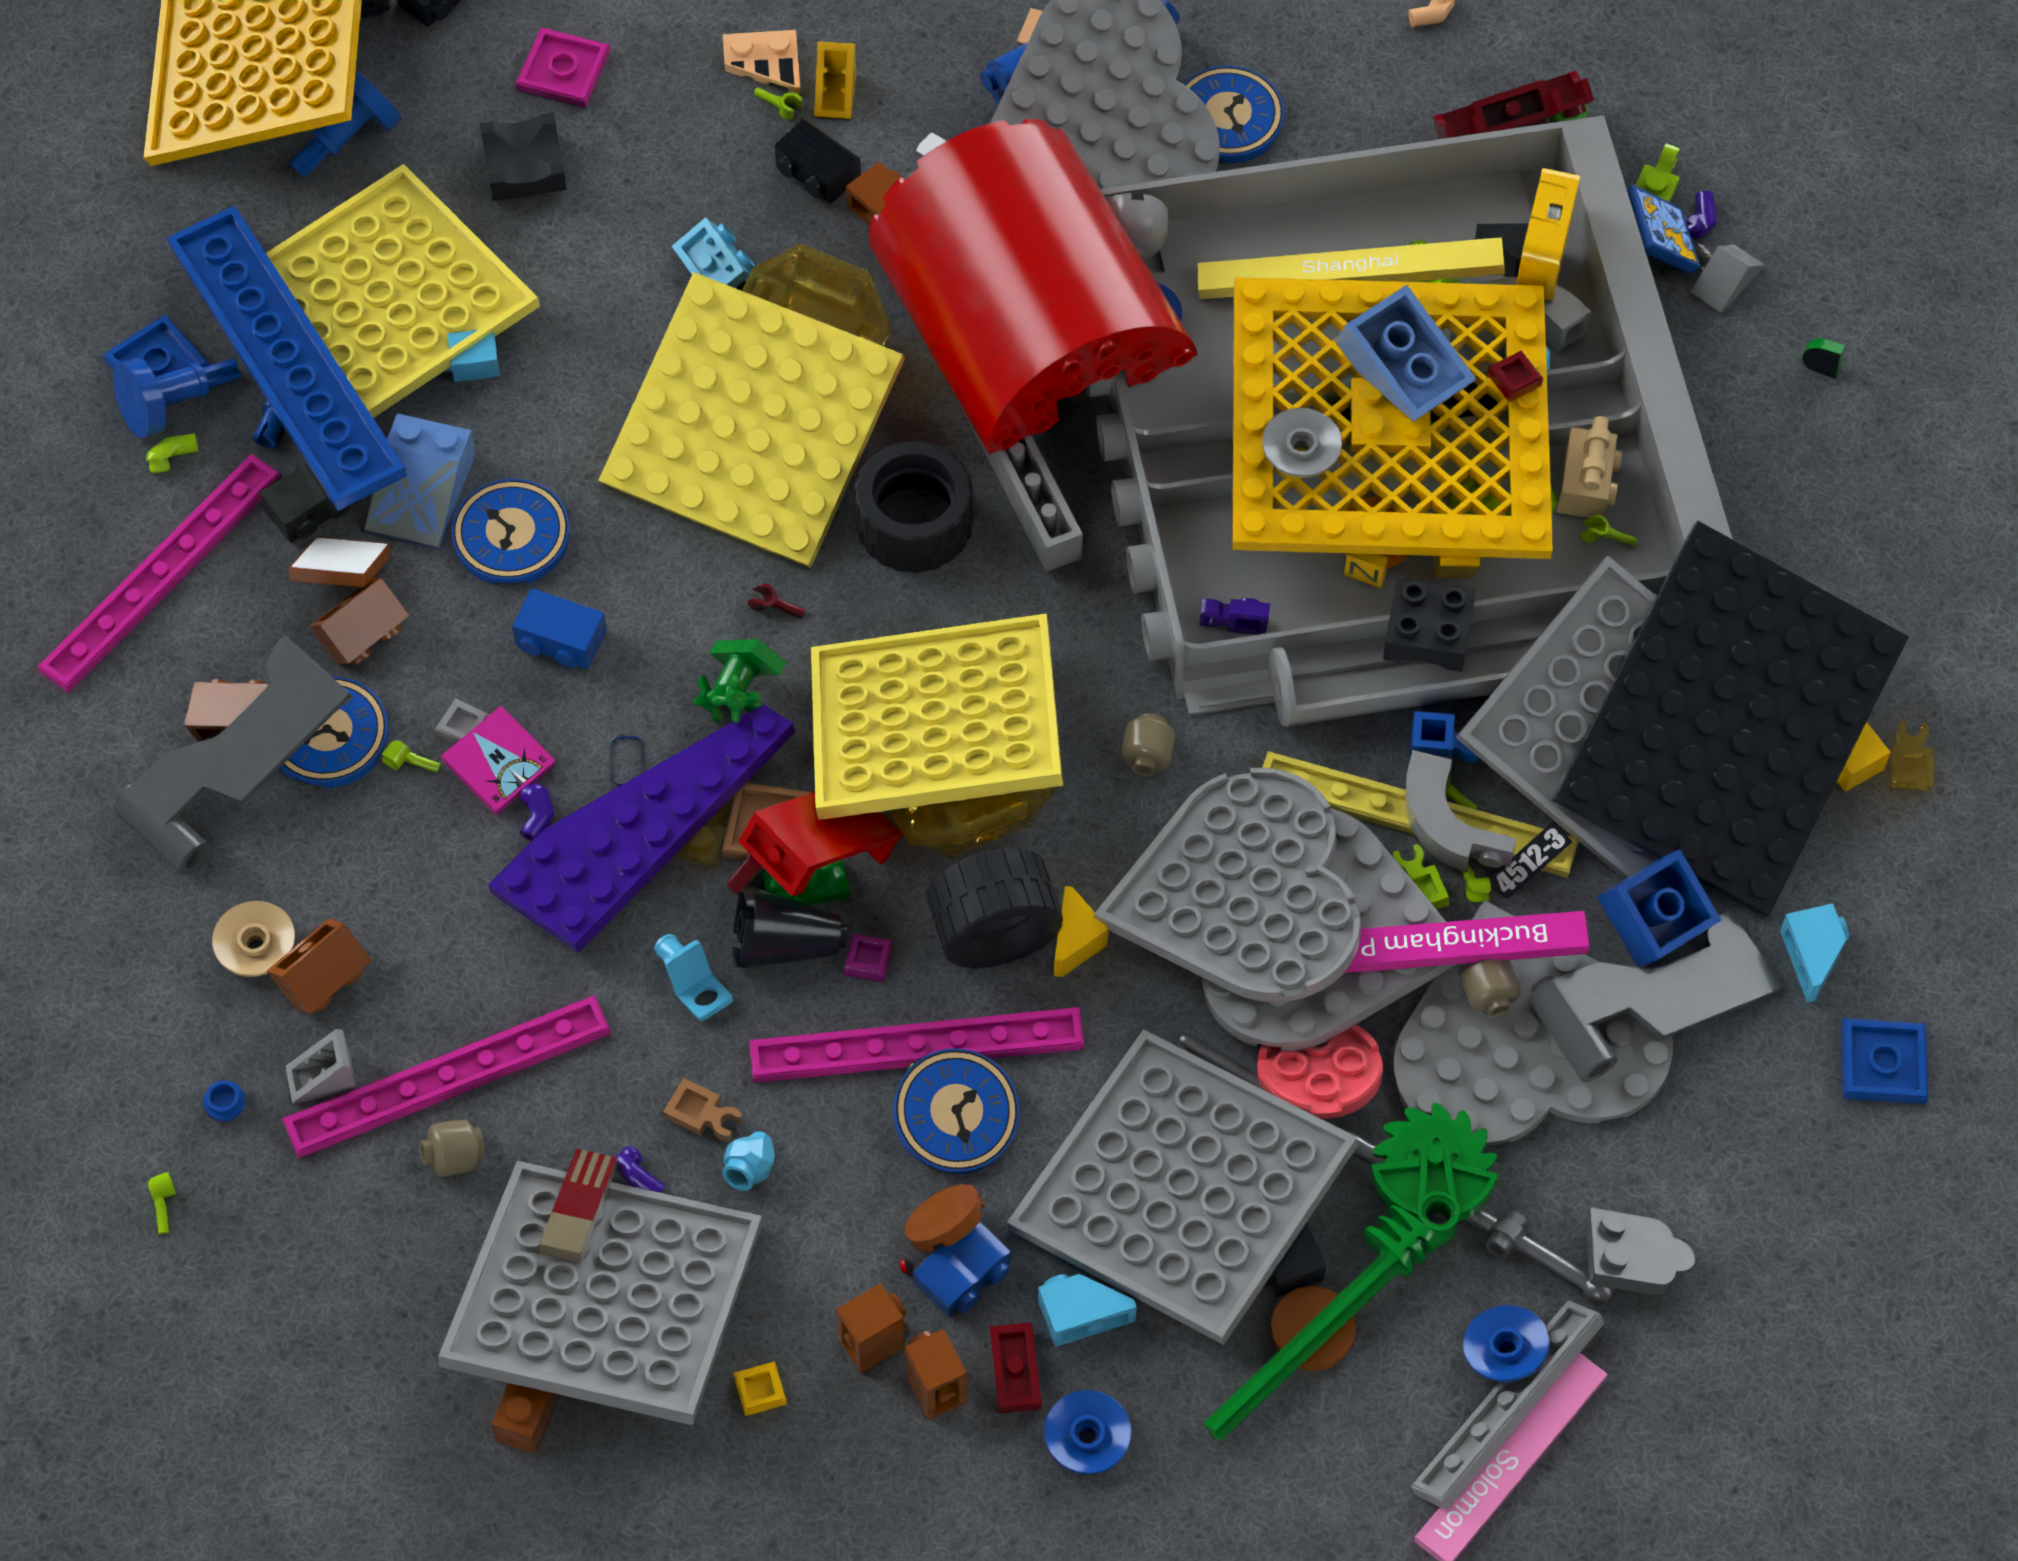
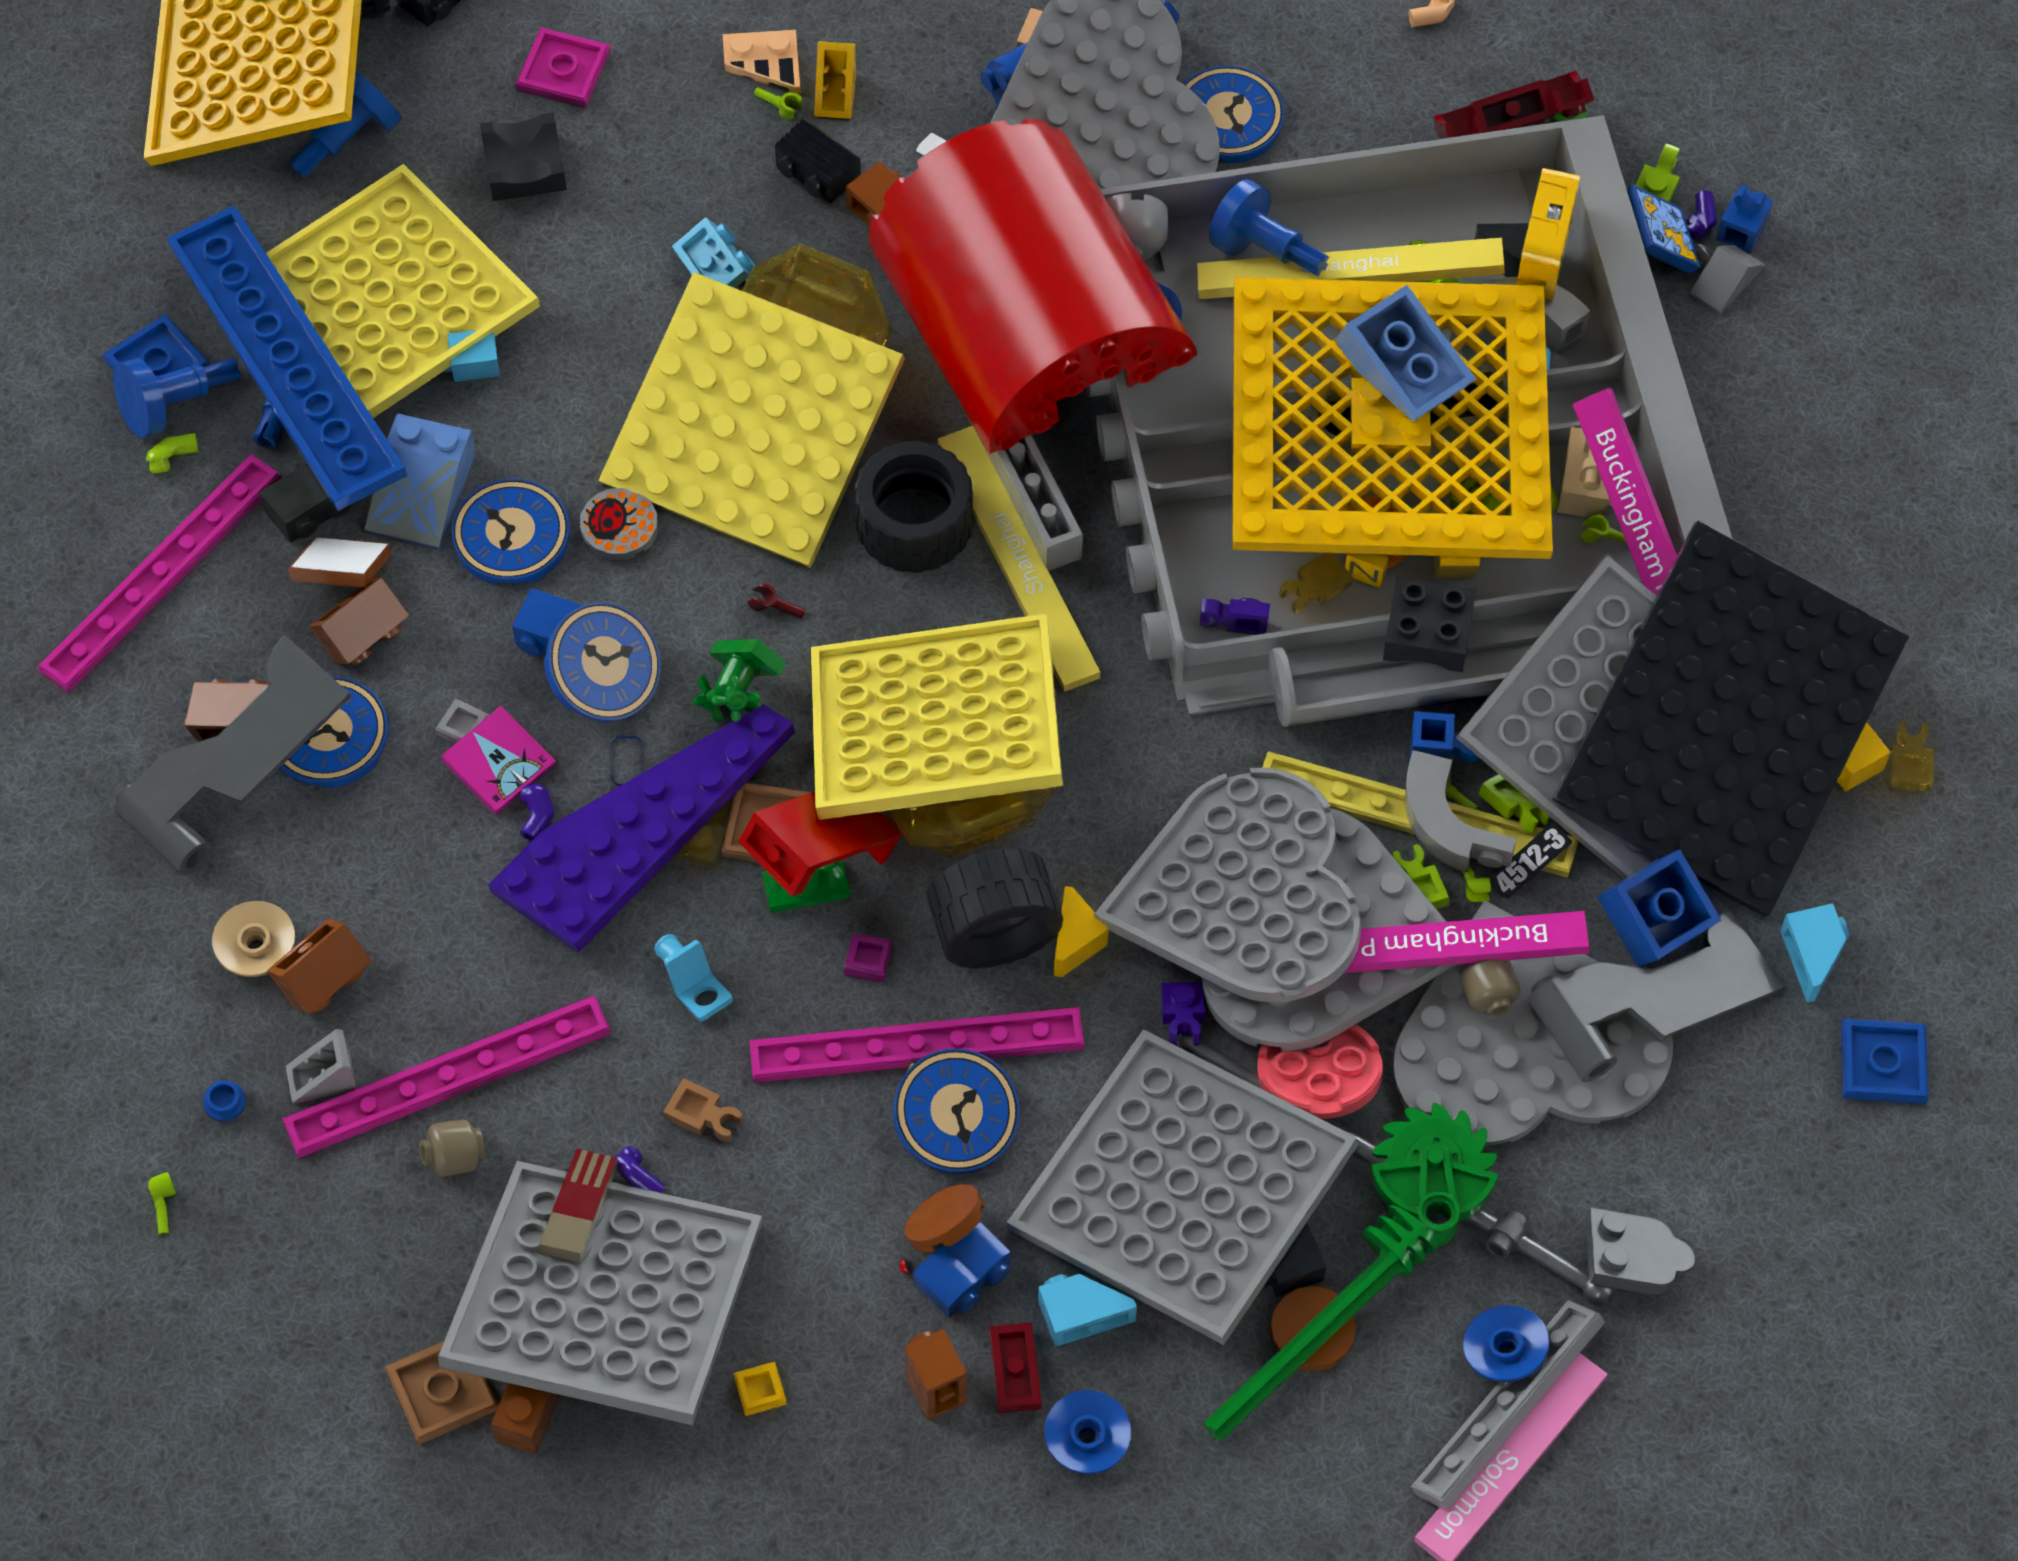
lime hand [382,740,441,773] -> none
medium azure rock [722,1132,775,1191] -> none
dark red tile [726,855,763,896] -> none
black cone [732,885,847,968] -> none
dark orange brick [836,1283,907,1373] -> none
dark tan head [1120,714,1176,776] -> none
light grey dish [1262,408,1342,478] -> none
dark red tile [1488,350,1543,403] -> none
black tile [1802,338,1845,379] -> none
none -> medium nougat tile [385,1341,498,1445]
none -> tile [544,602,661,723]
none -> tile [580,488,658,560]
none -> light yellow tile [938,426,1100,692]
none -> dark purple plate [1161,982,1205,1046]
none -> blue piece [1209,179,1329,276]
none -> clear yellow plate [1279,553,1353,613]
none -> lime plate [1478,774,1551,834]
none -> dark pink tile [1573,388,1677,596]
none -> blue brick [1716,184,1773,254]

